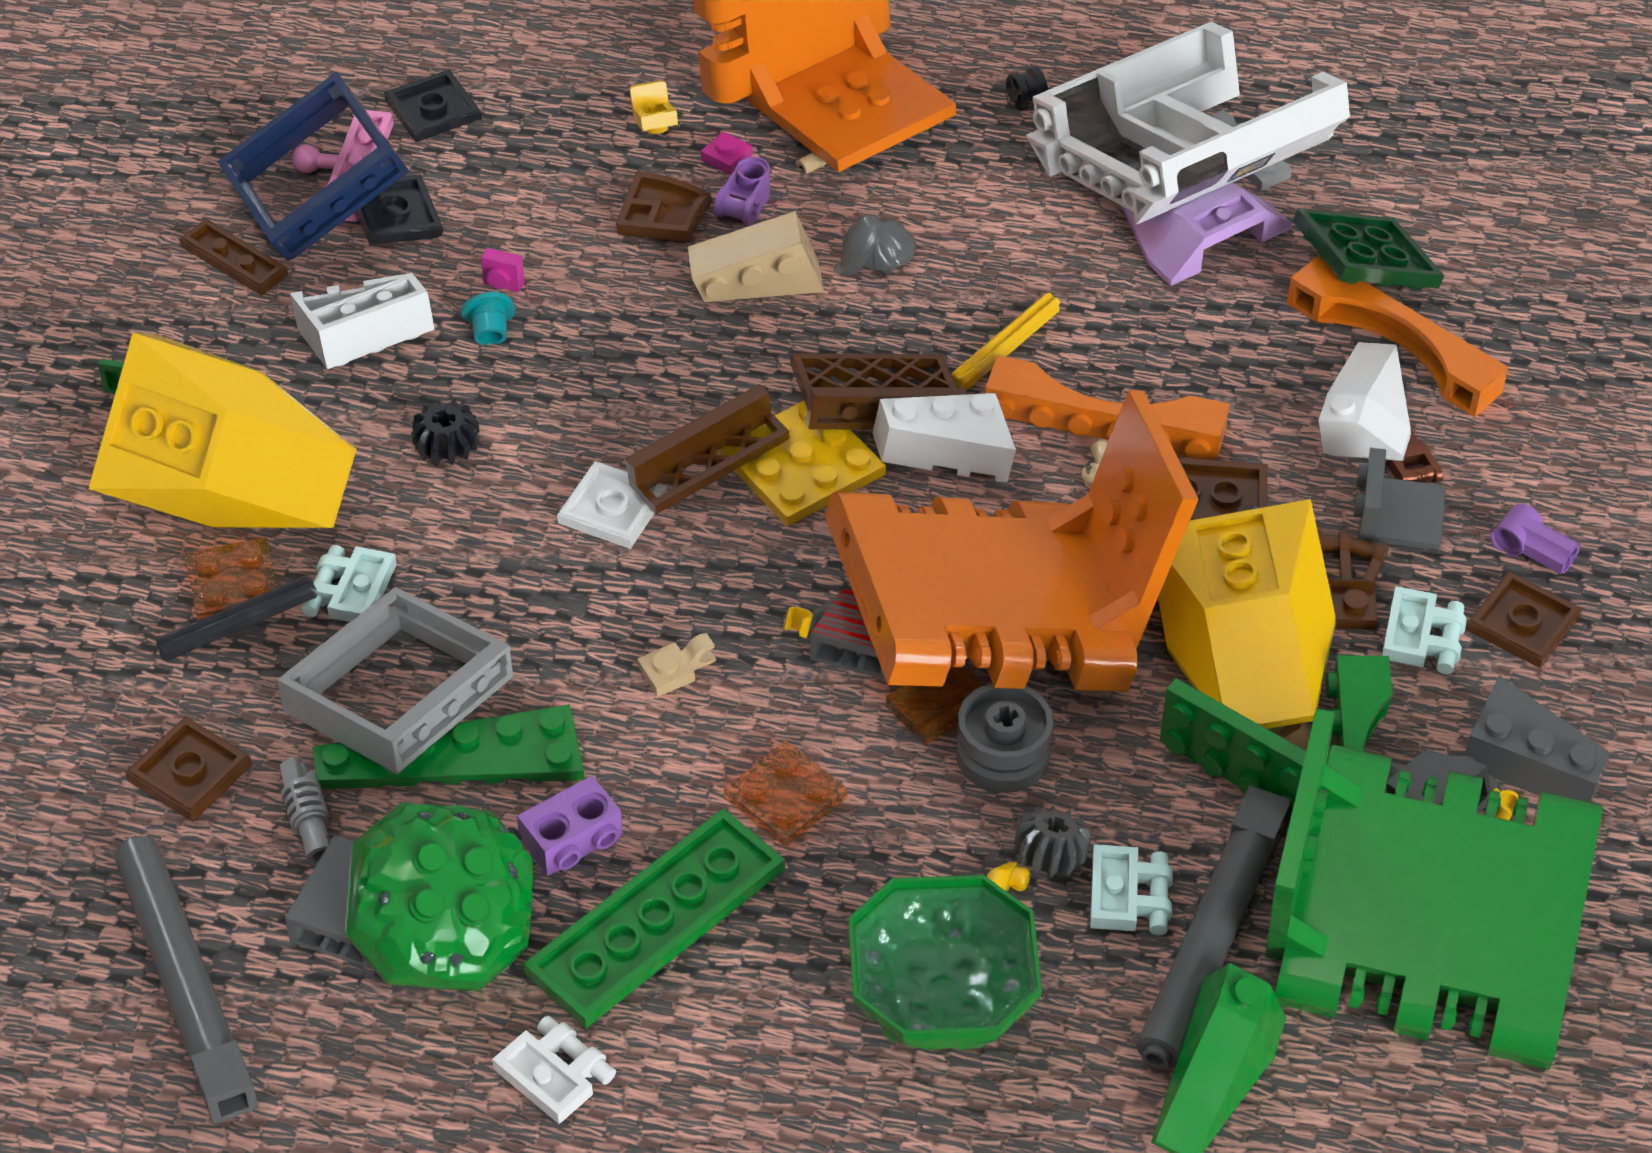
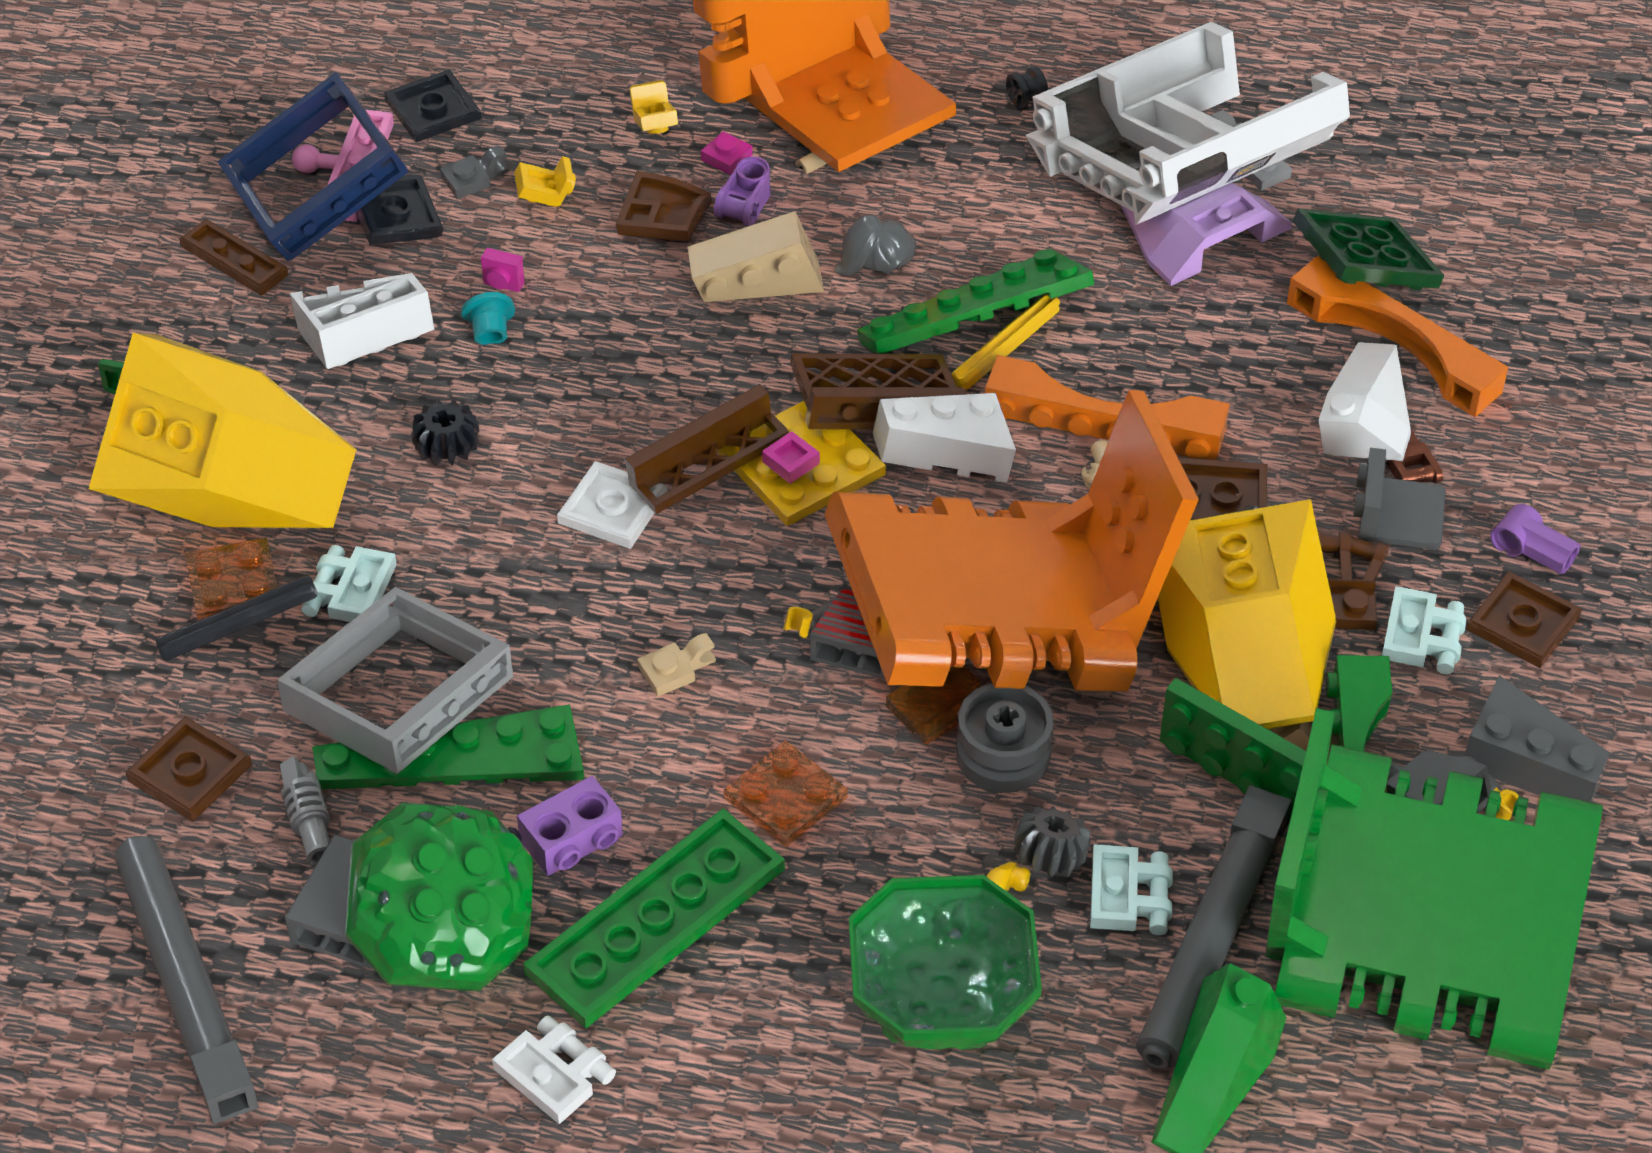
none -> dark grey plate [440,146,509,199]
none -> yellow bracket [514,156,576,207]
none -> dark pink plate [762,431,820,484]
none -> green wing [857,249,1094,354]

